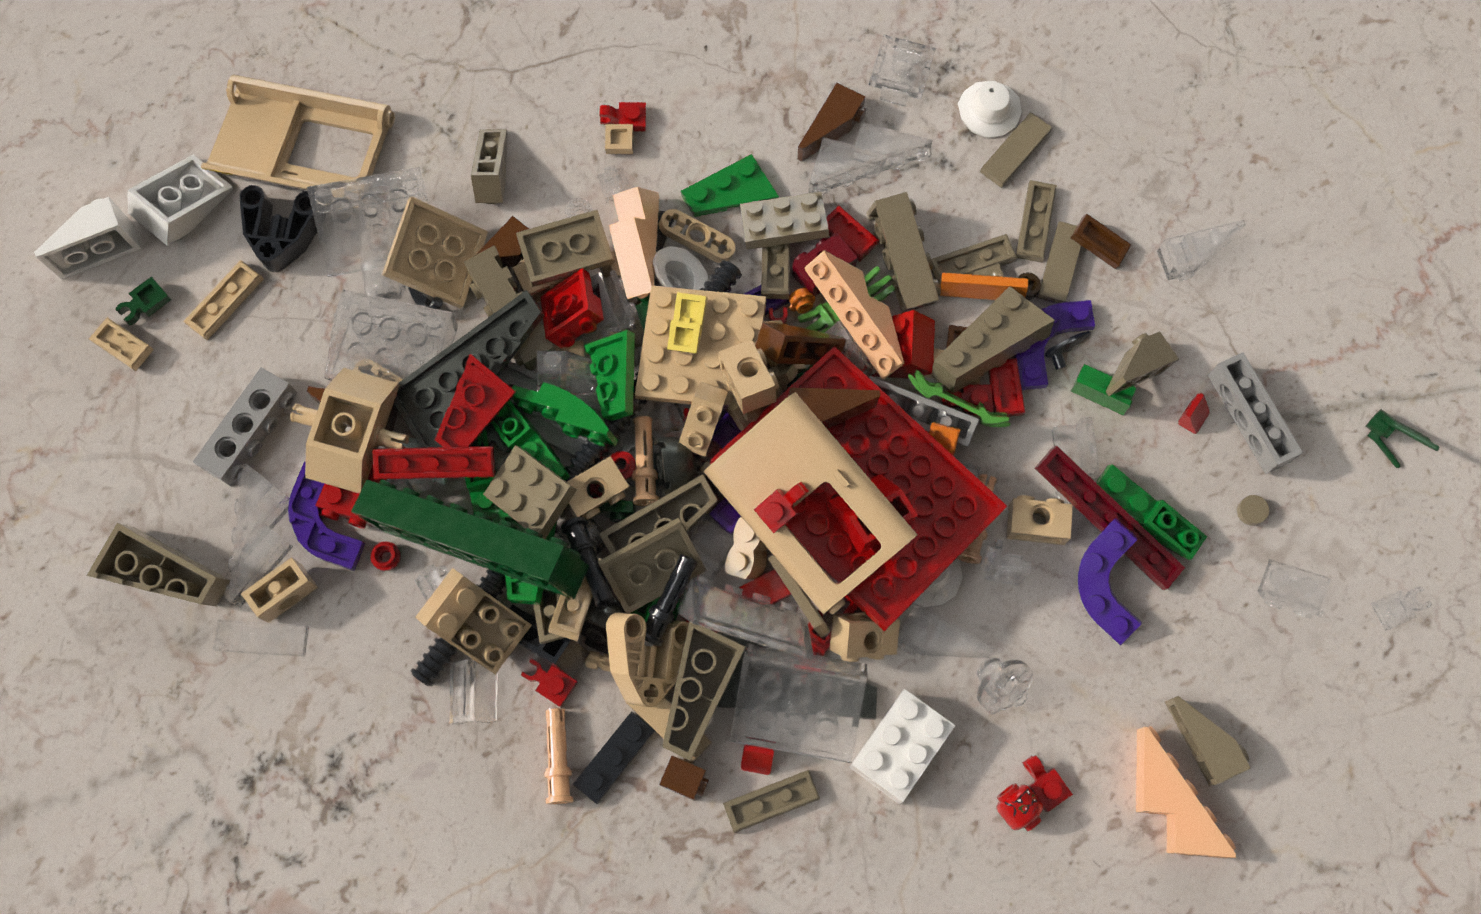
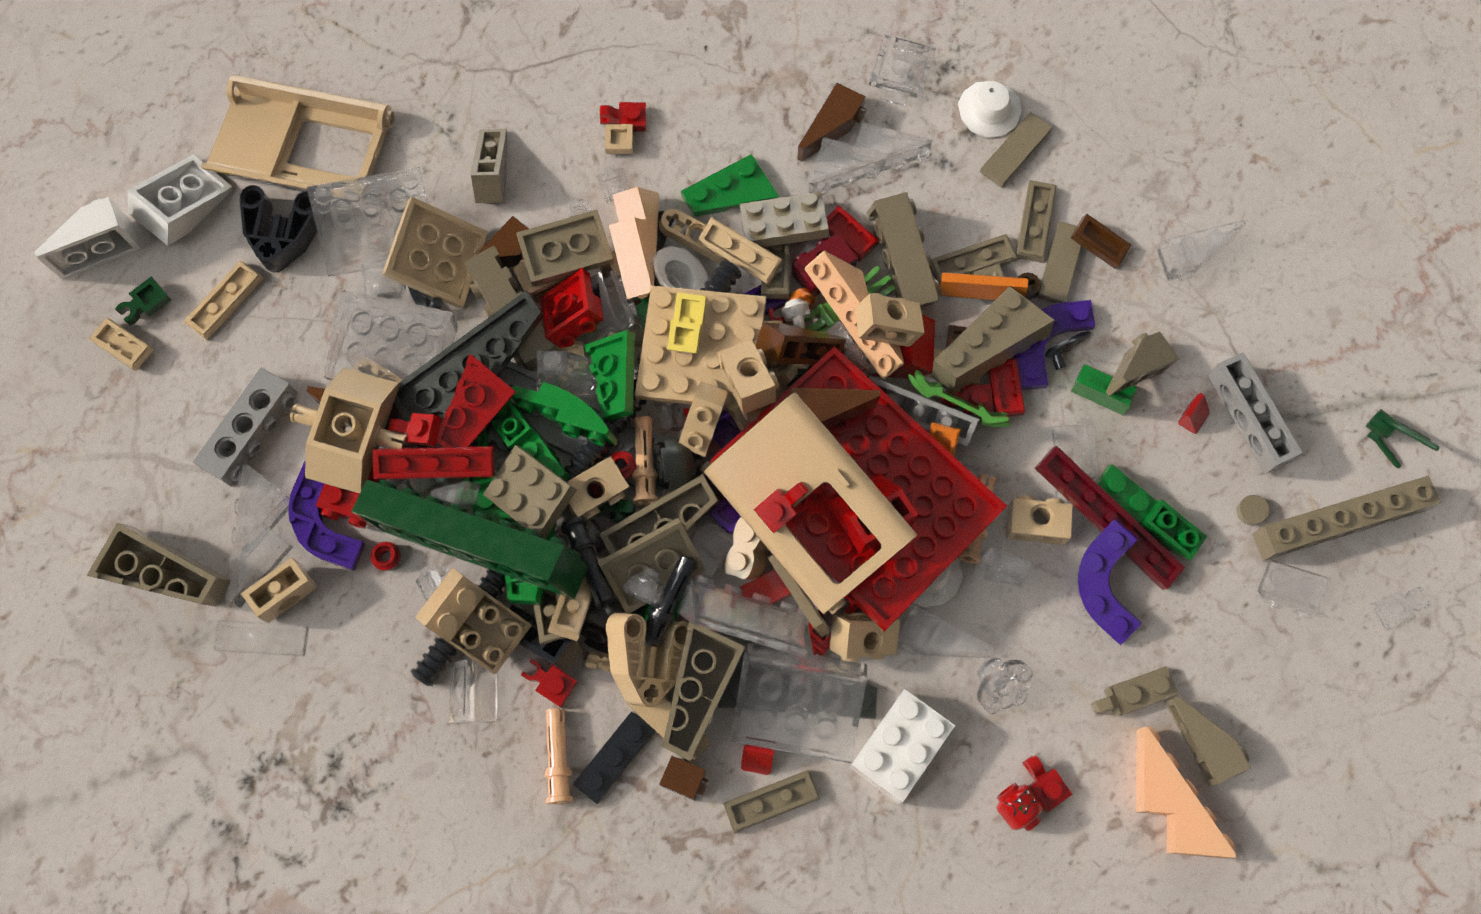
none -> red plate [388,413,442,446]
none -> clear slope [430,482,480,505]
none -> clear brick [622,567,664,607]
none -> tan tile [697,217,783,285]
none -> white plate [781,299,810,328]
none -> tan brick [855,293,924,347]
none -> dark tan hinge [1091,666,1179,716]
none -> dark tan brick [1252,475,1441,561]

